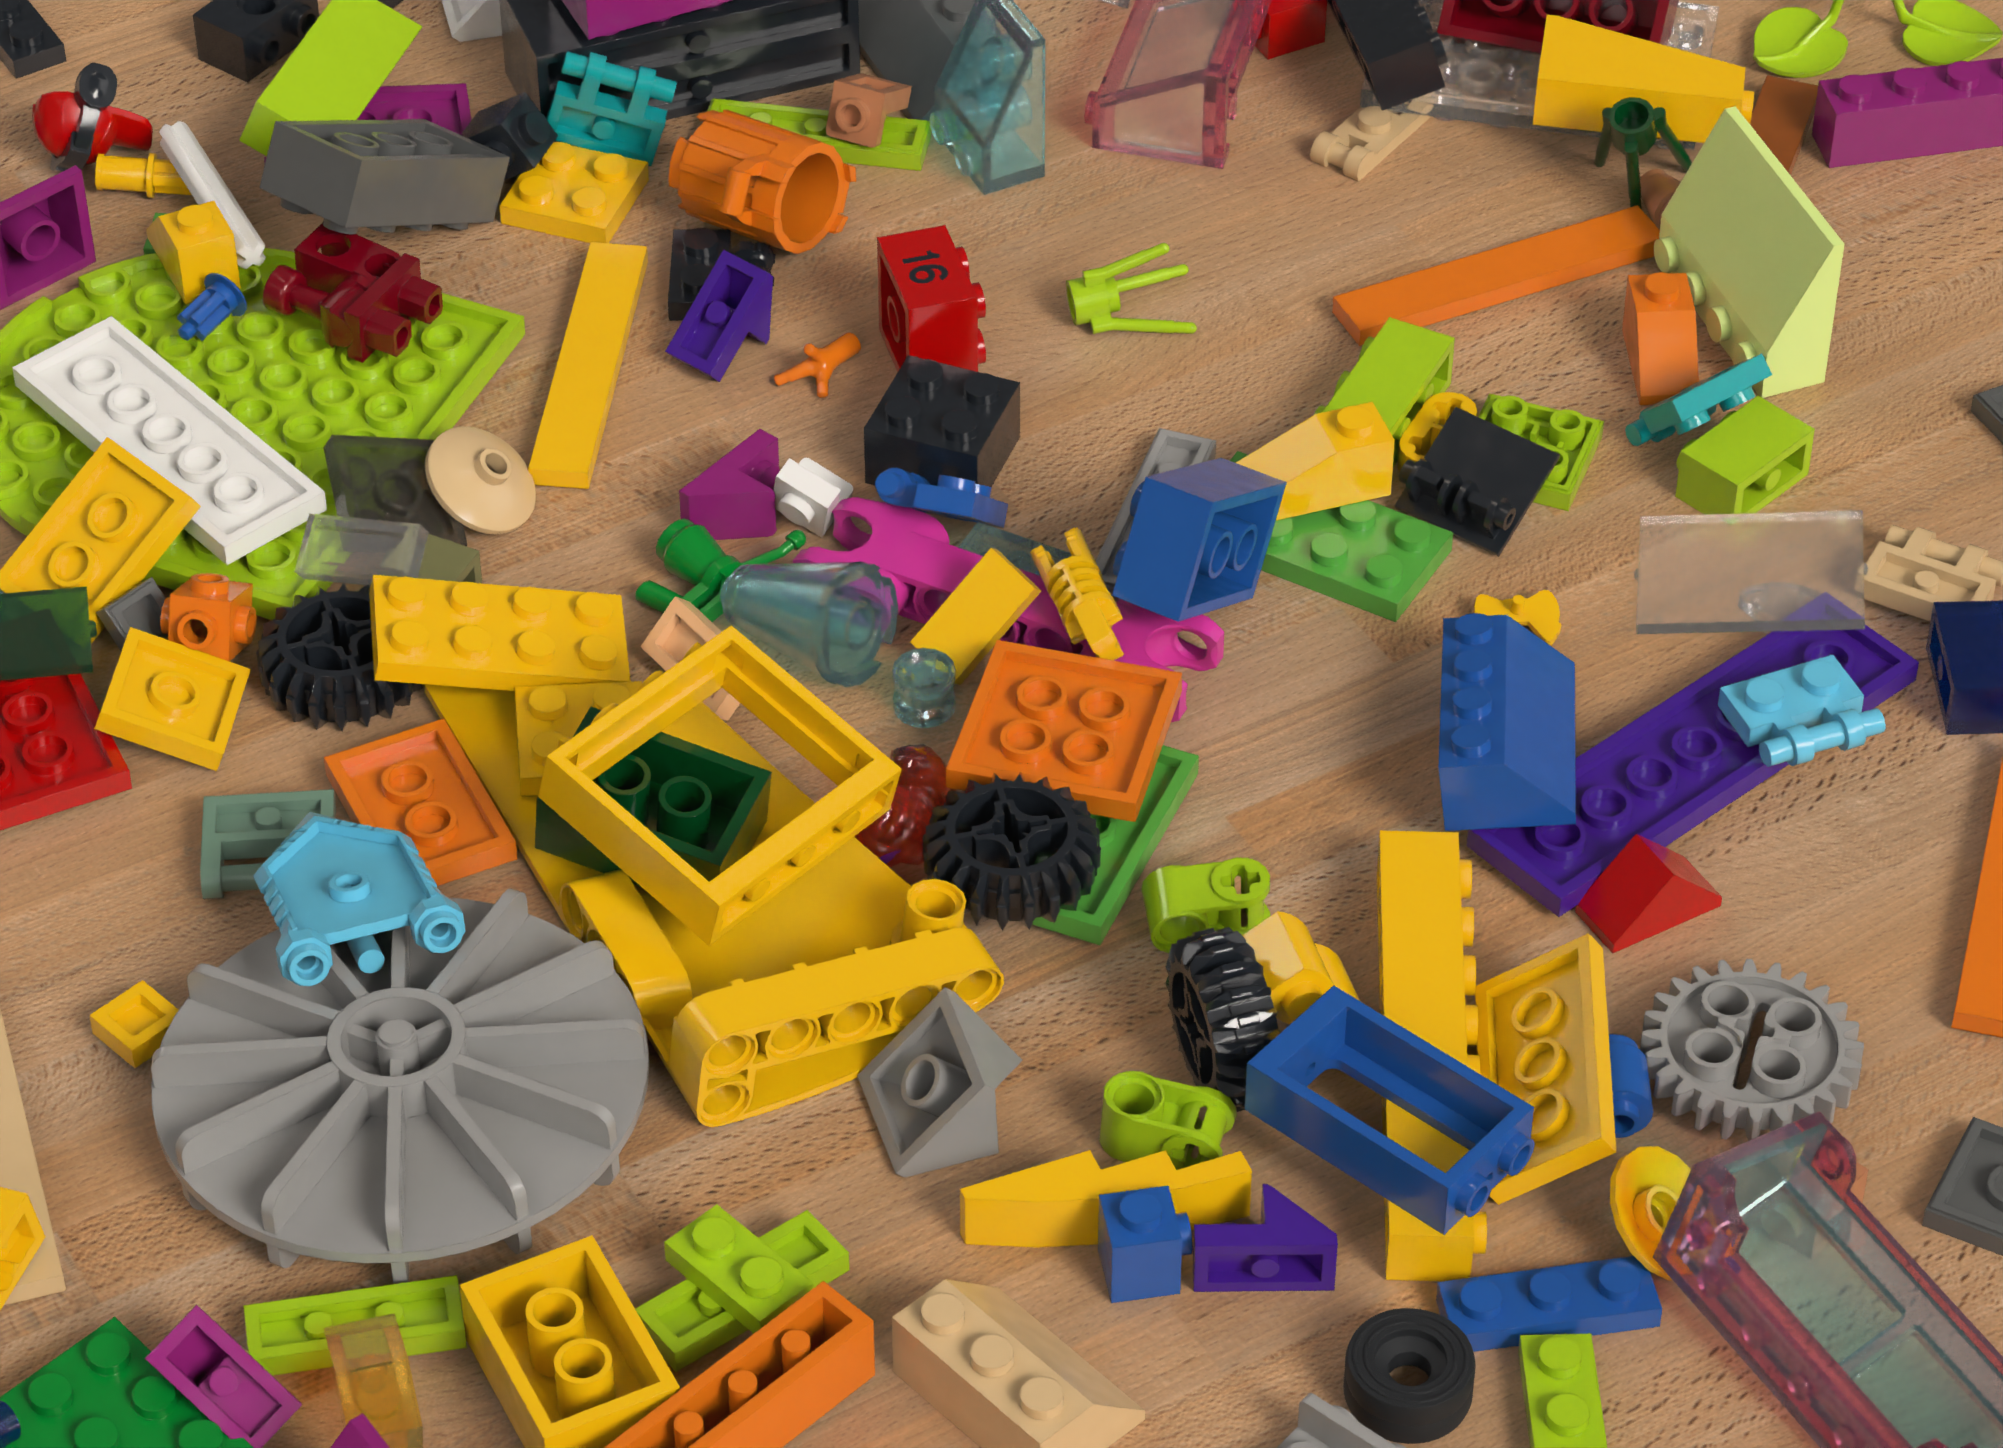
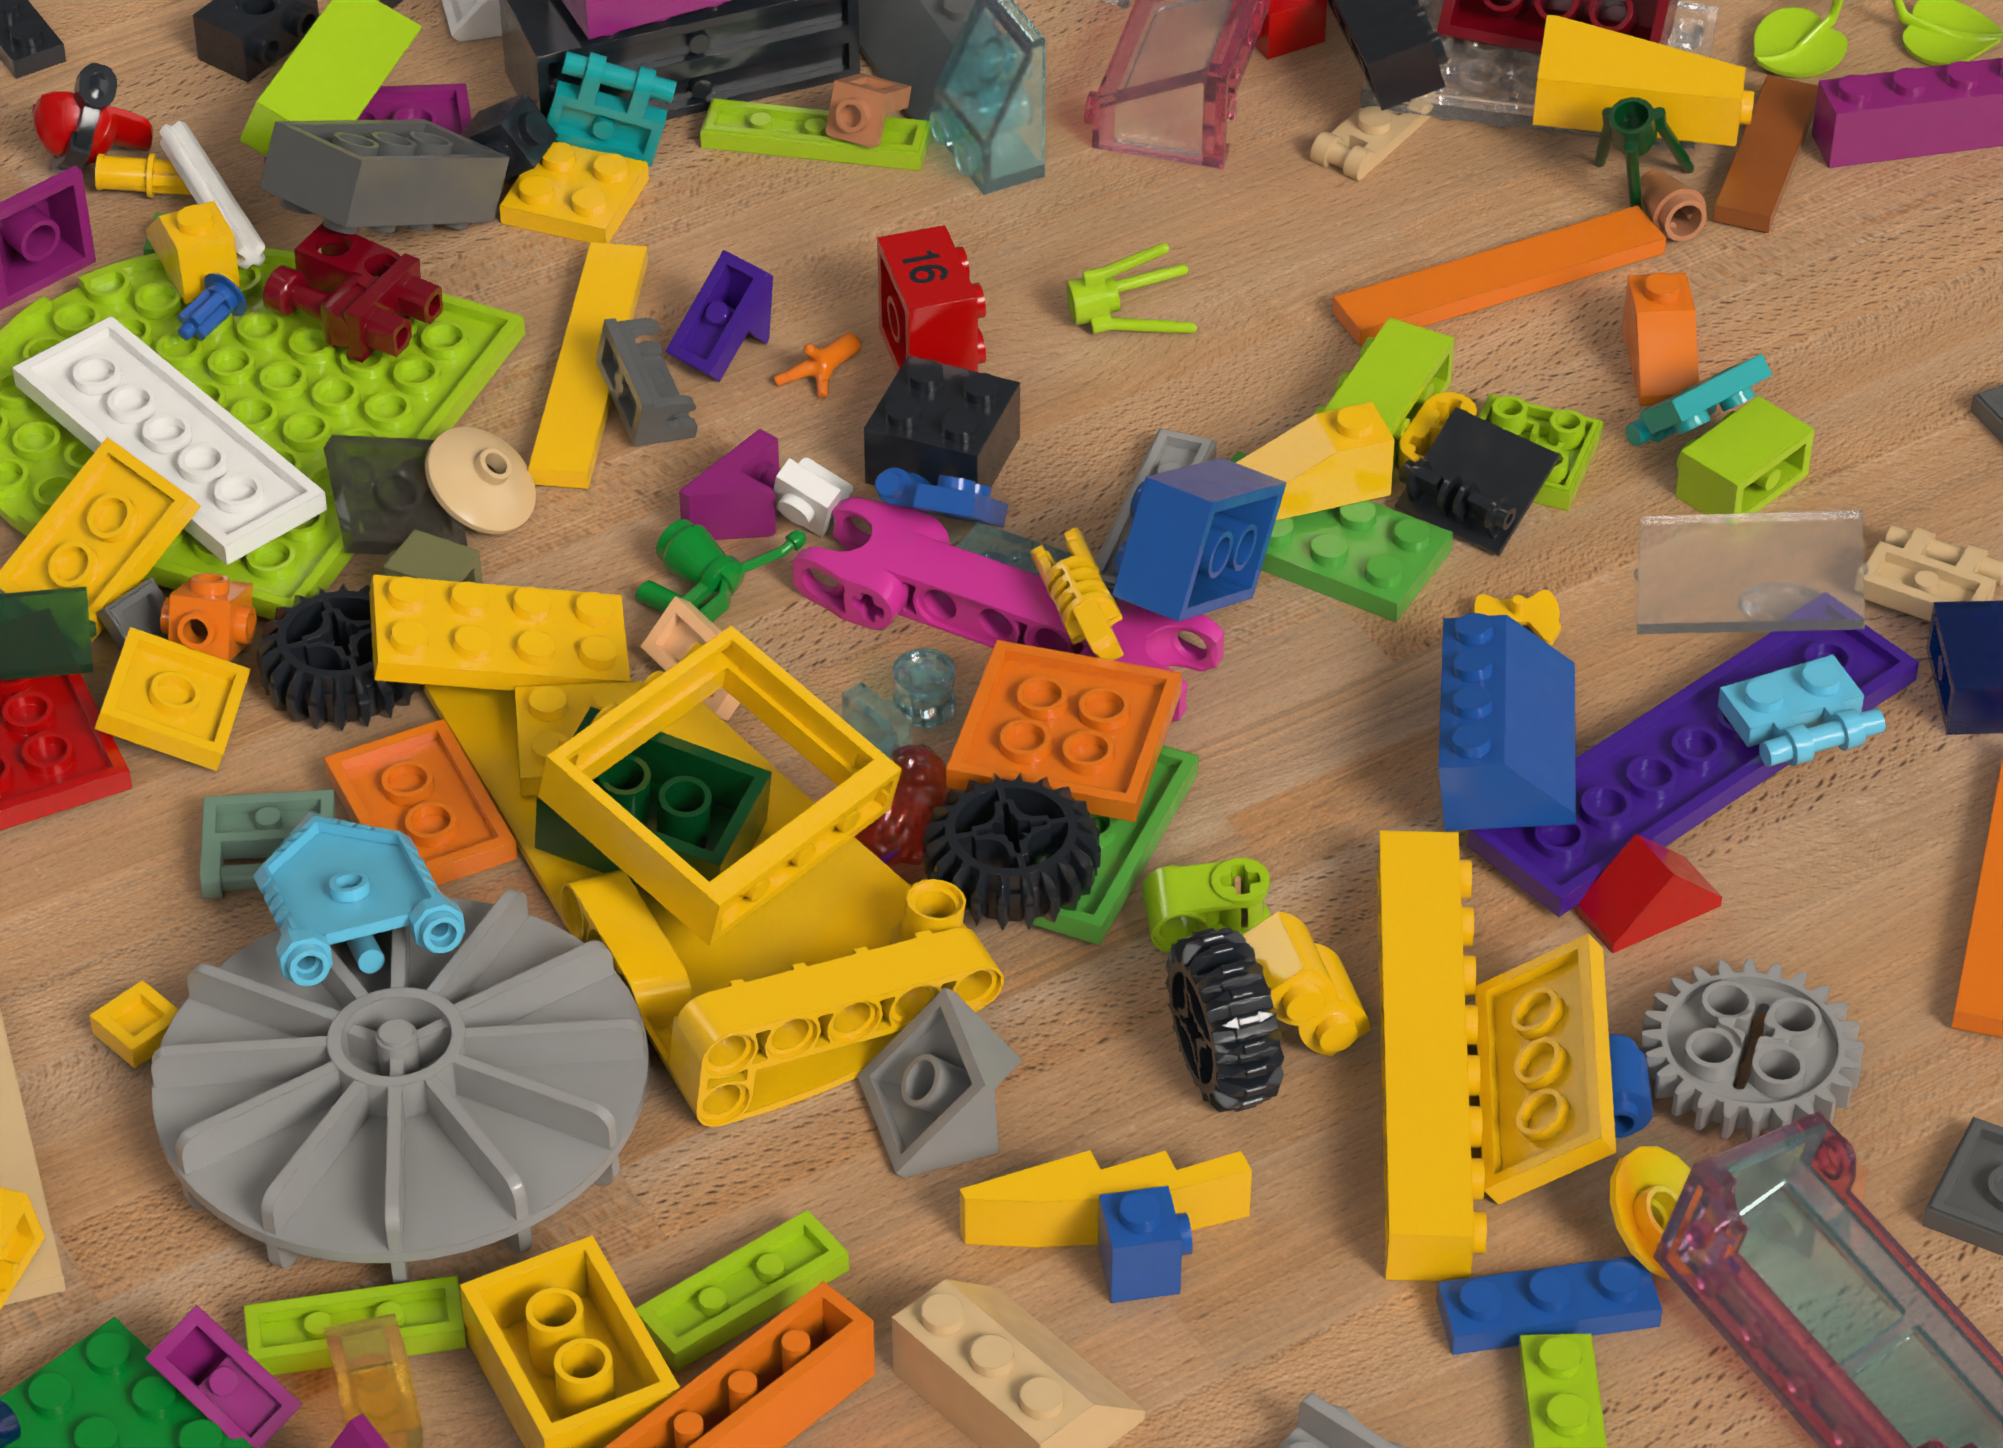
clear tile [295,513,429,586] -> none
lime plate [664,1204,813,1334] -> none
orange container [668,110,856,254] -> none
black hinge [668,228,776,321] -> none
clear light blue cone [720,561,898,687] -> none
yellow tile [910,548,1041,685] -> none
lime piece [1099,1071,1237,1170] -> none
dark purple slope [1192,1184,1338,1292] -> none
blue piece [1245,986,1535,1235] -> none
black tyre [1343,1308,1476,1444] -> none
yellowish green slope [1654,106,1845,398] -> none
none -> dark grey hinge [596,318,698,446]
none -> clear light blue bracket [842,682,911,776]

